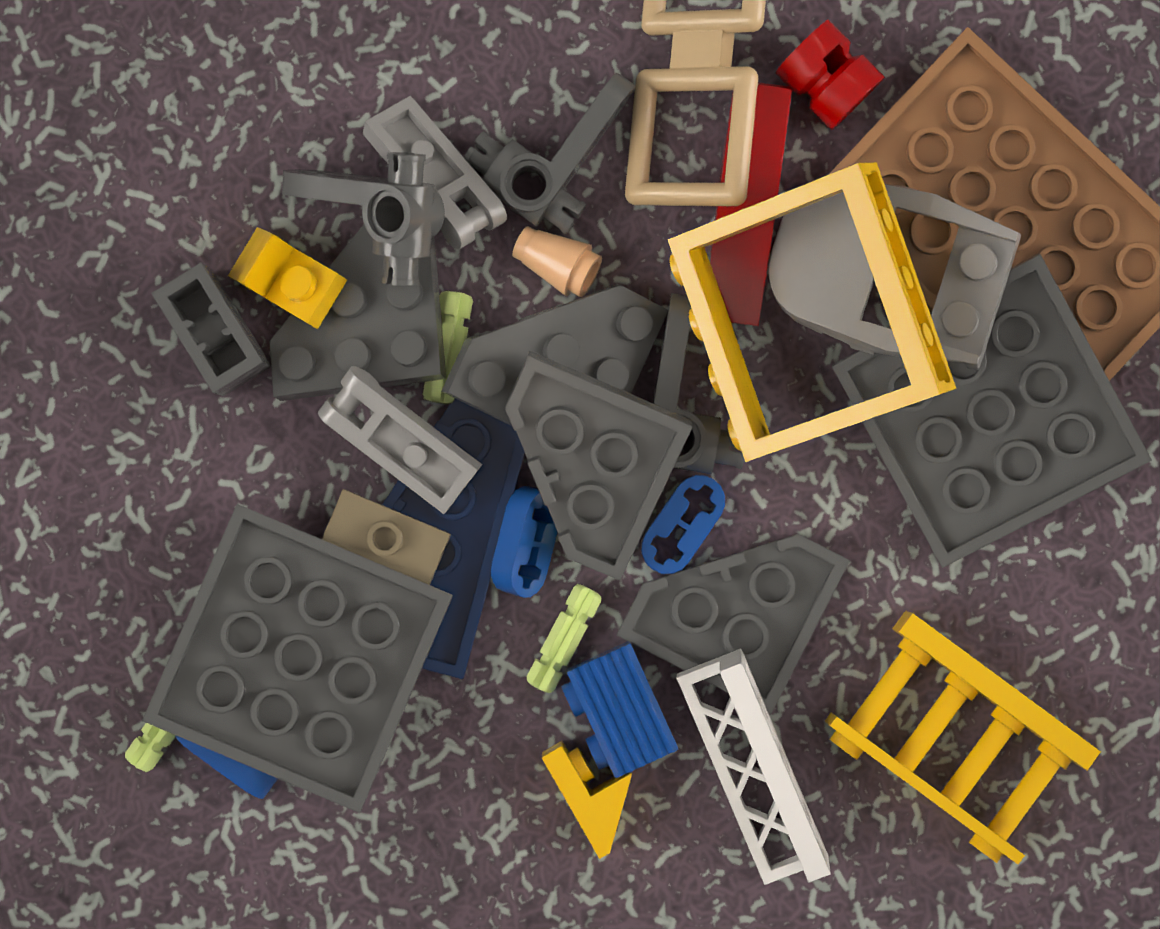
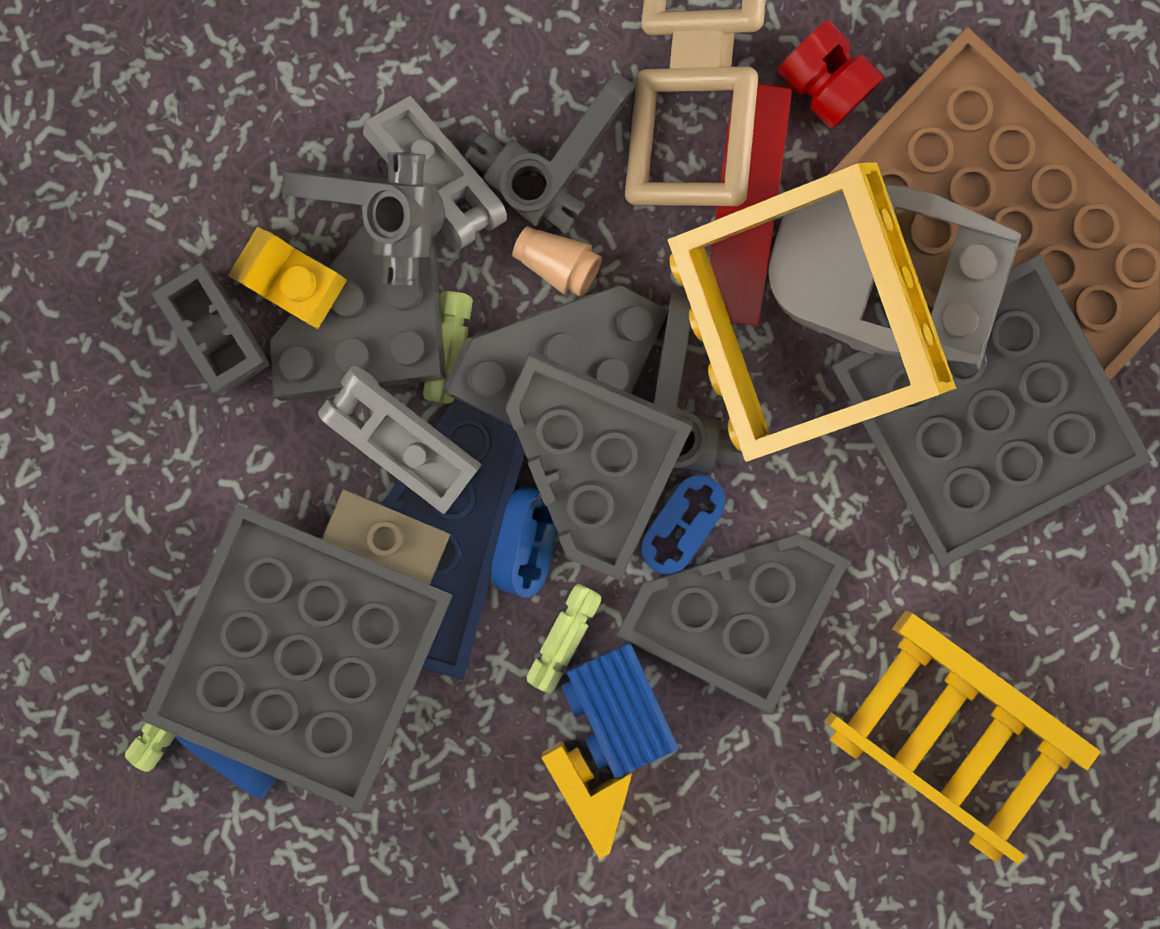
white fence [677,649,830,885] -> none

